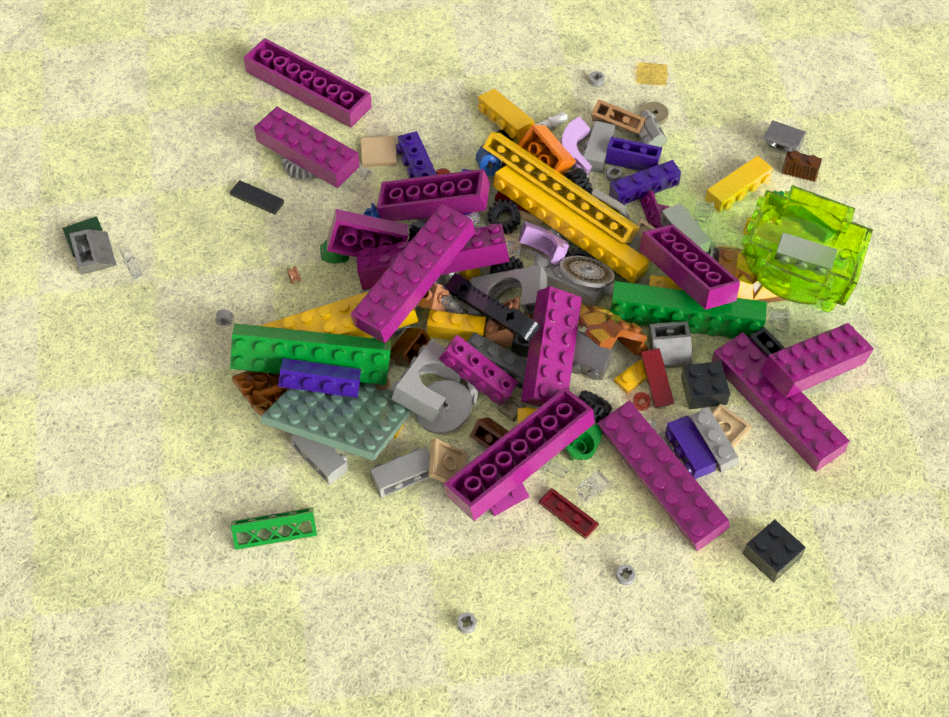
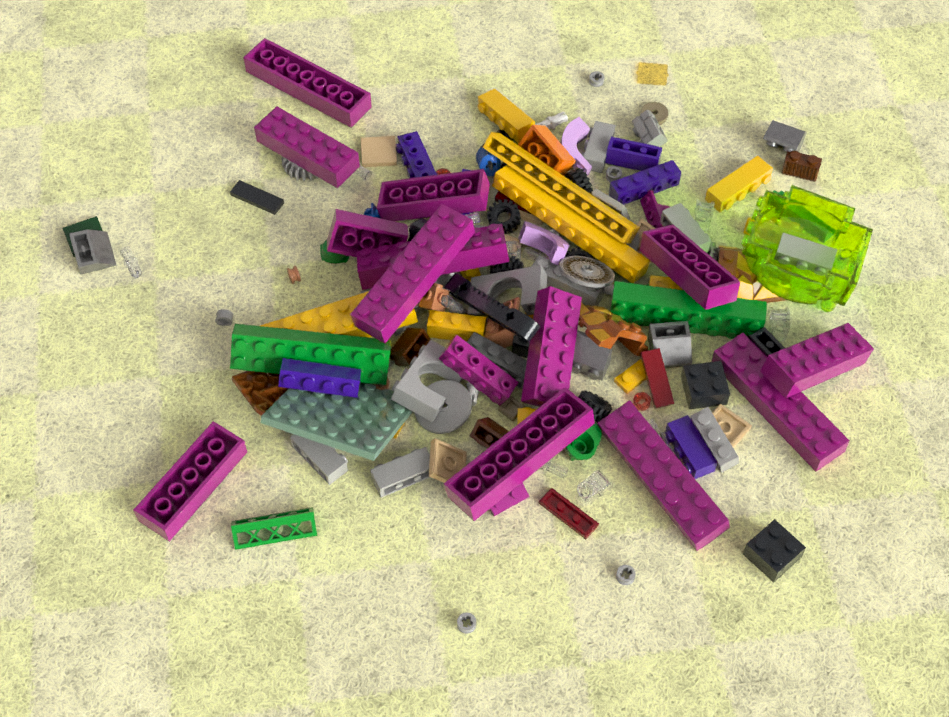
medium nougat slope [591,99,646,135] -> none
none -> magenta brick [133,421,247,542]

